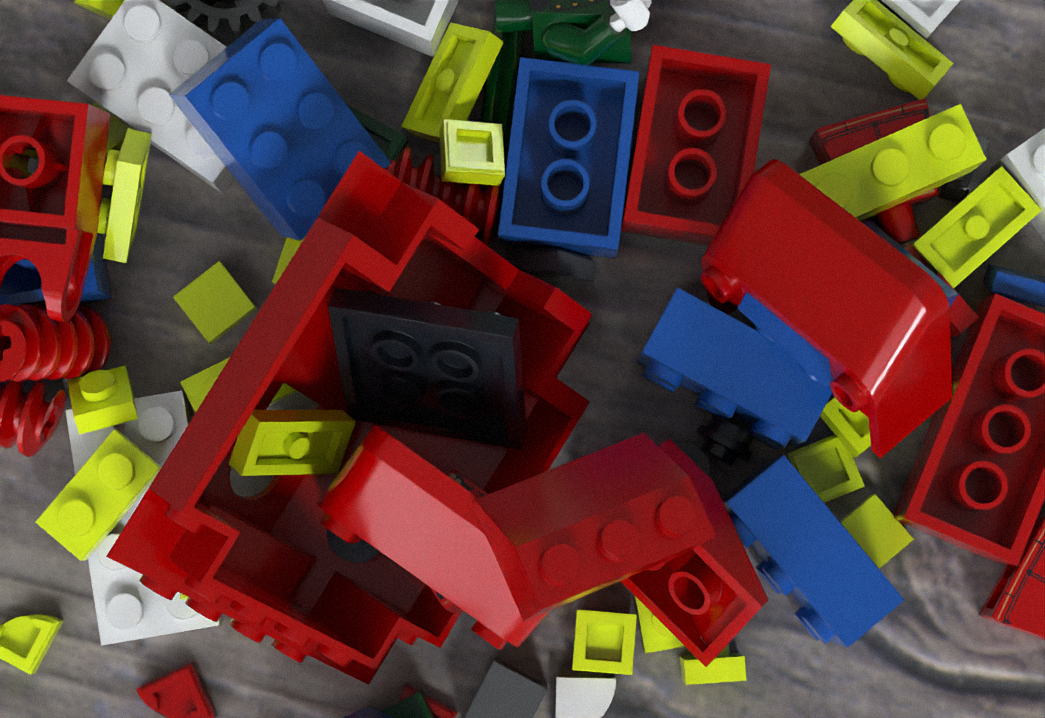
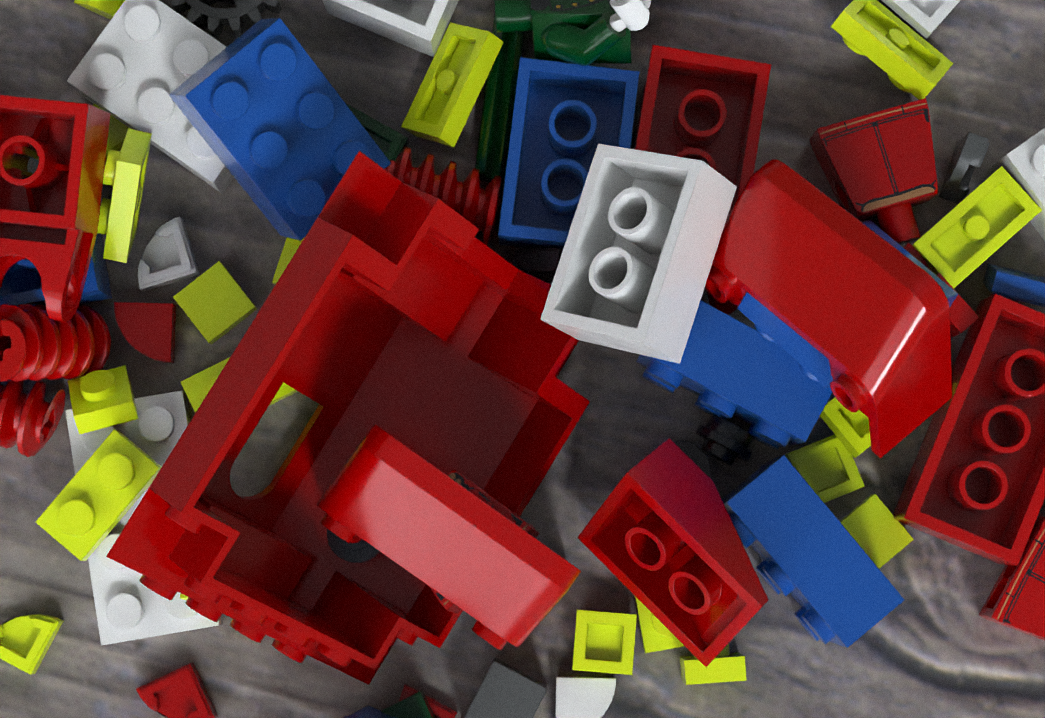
neon yellow plate [229,410,356,476] -> none
black plate [328,287,527,450] -> none
neon yellow tile [439,119,505,186] -> none
red slope [472,433,716,622] -> none
neon yellow brick [799,104,987,221] -> none
none -> red tile [114,302,176,364]
none -> white tile [138,217,200,292]
none -> white brick [540,144,737,364]

